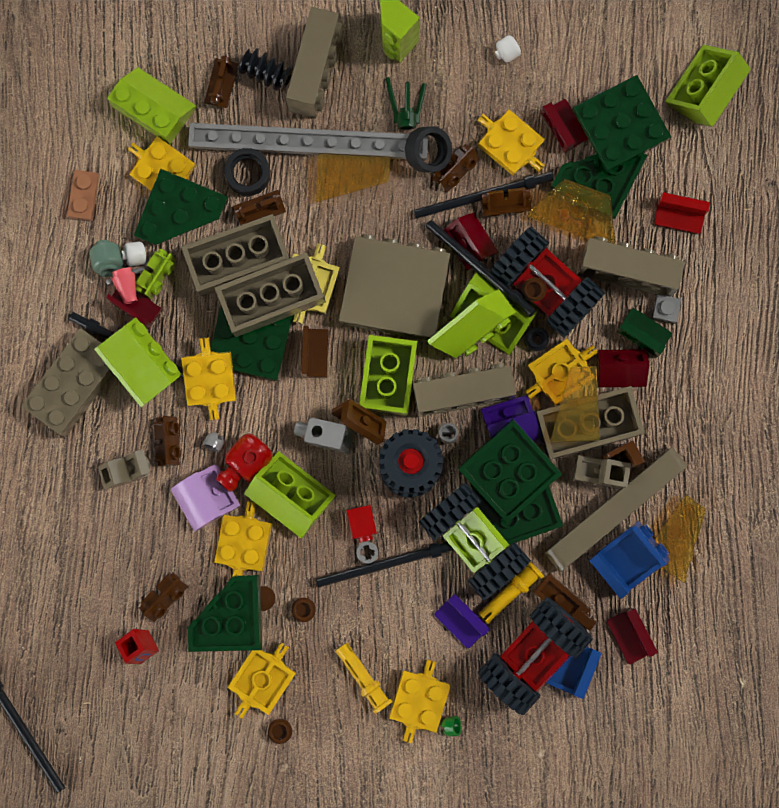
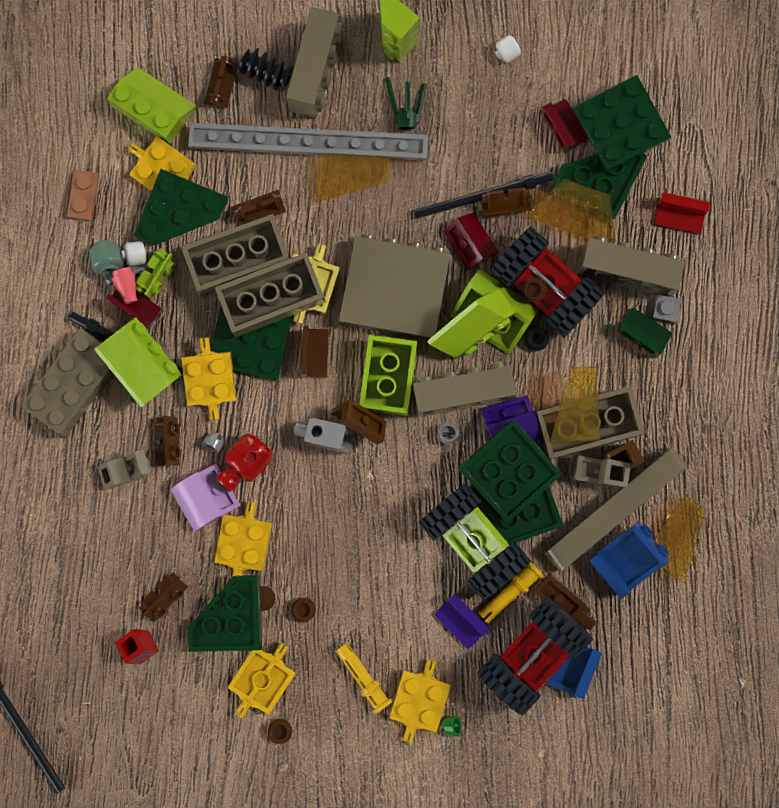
black tyre [224,148,271,196] -> none
lime slope [244,451,336,539] -> none
black bar [316,542,454,588] -> none
red brick [347,505,377,543] -> none
light grey bush [356,542,378,564] -> none
black plate [379,429,443,498] -> none
black tyre [405,126,452,173] -> none
black bar [426,220,536,317] -> none
reddish brown hinge [433,144,479,193] -> none
yellow plate [477,110,545,176] -> none
yellow plate [525,338,598,406] -> none
dark red panel [597,349,649,387] -> none
dark red panel [607,608,658,664] -> none
lime slope [665,45,751,127] -> none

